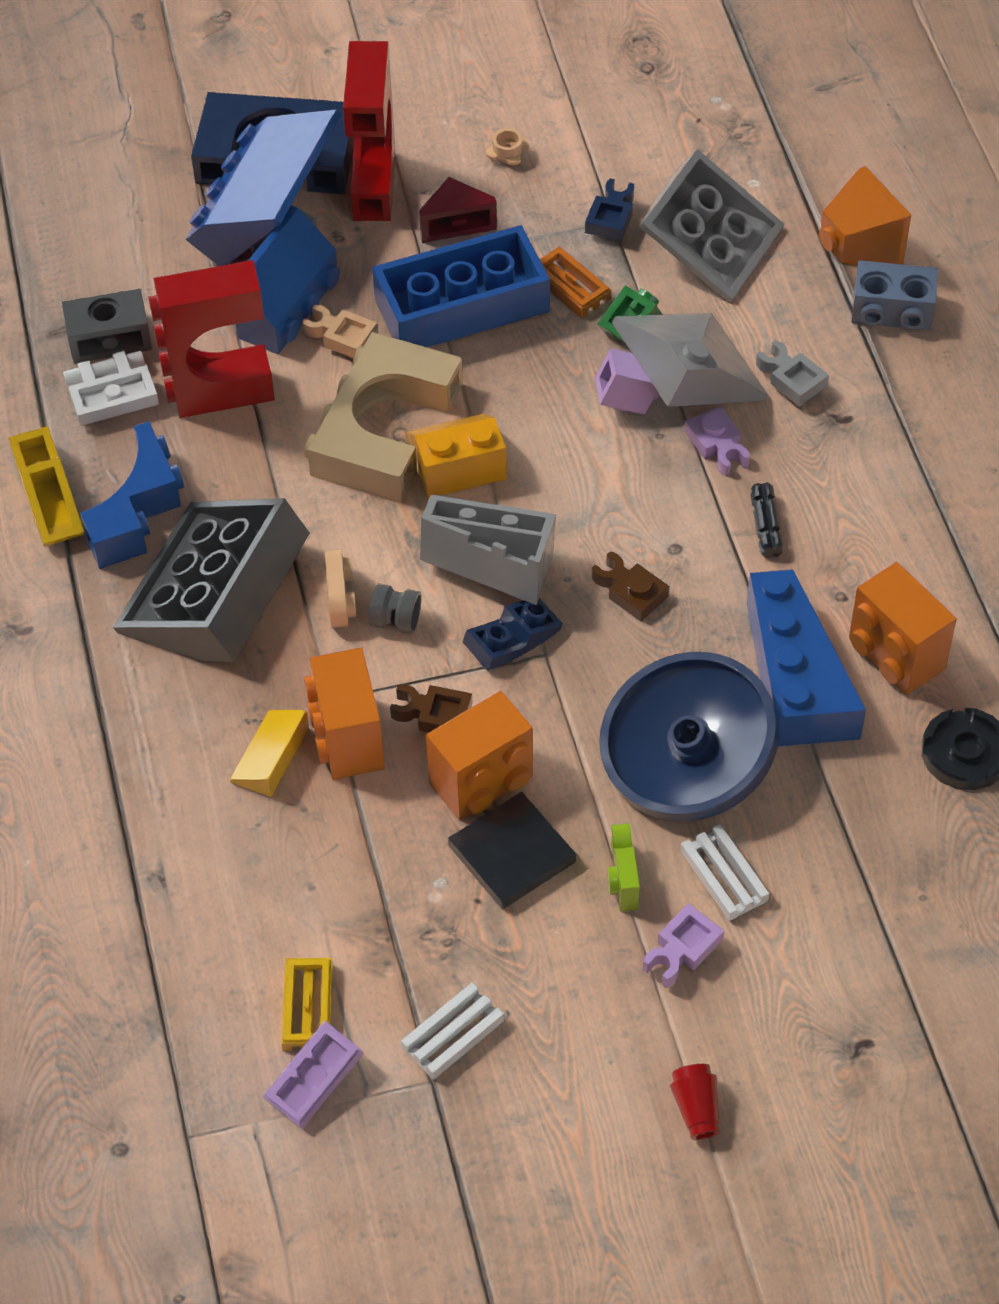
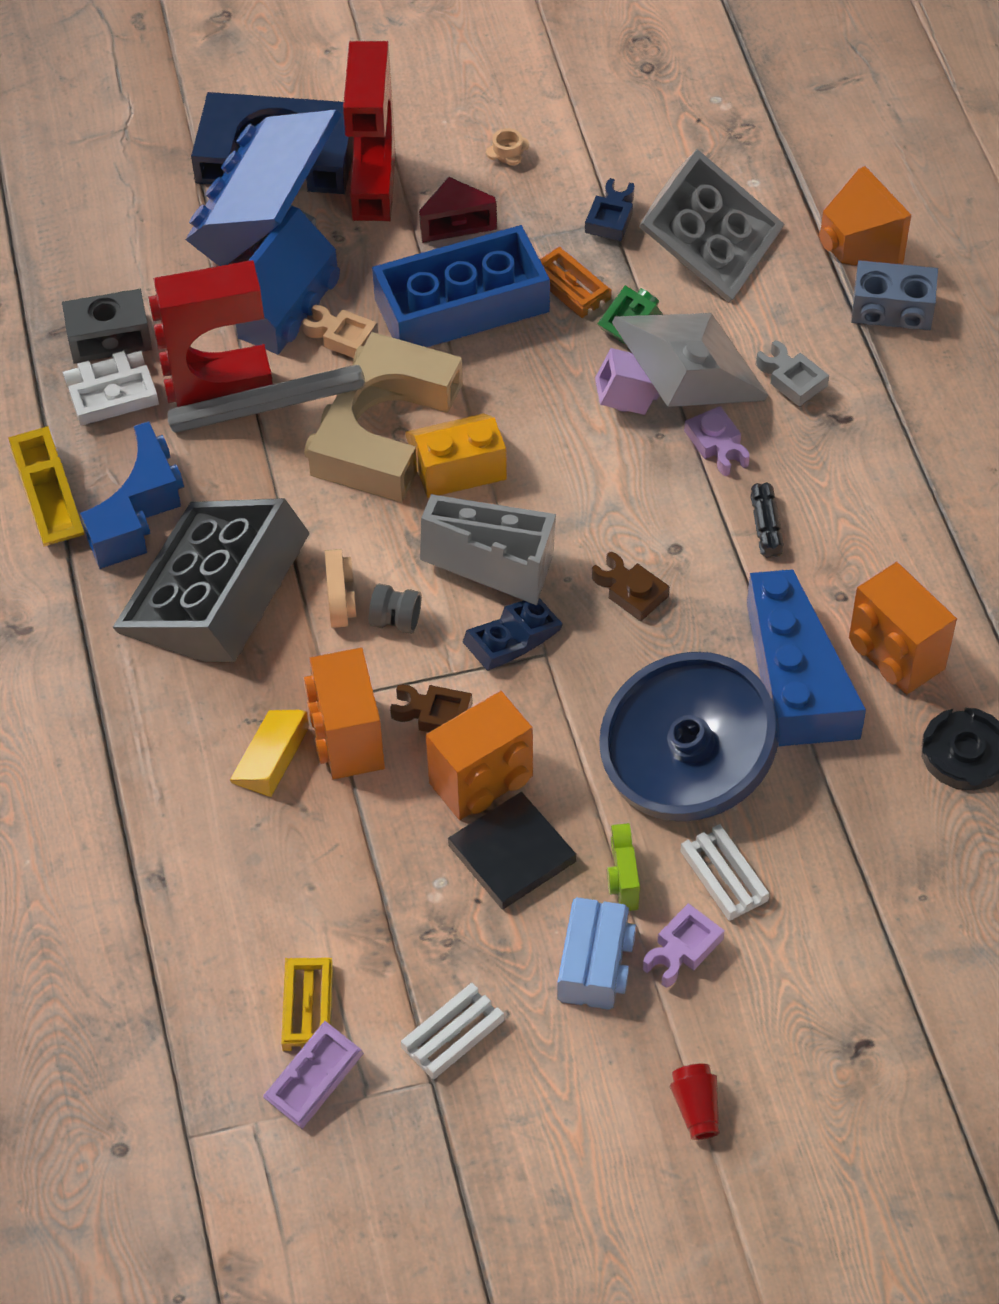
none -> light grey axle [168,365,365,433]
none -> light blue brick [557,897,636,1010]

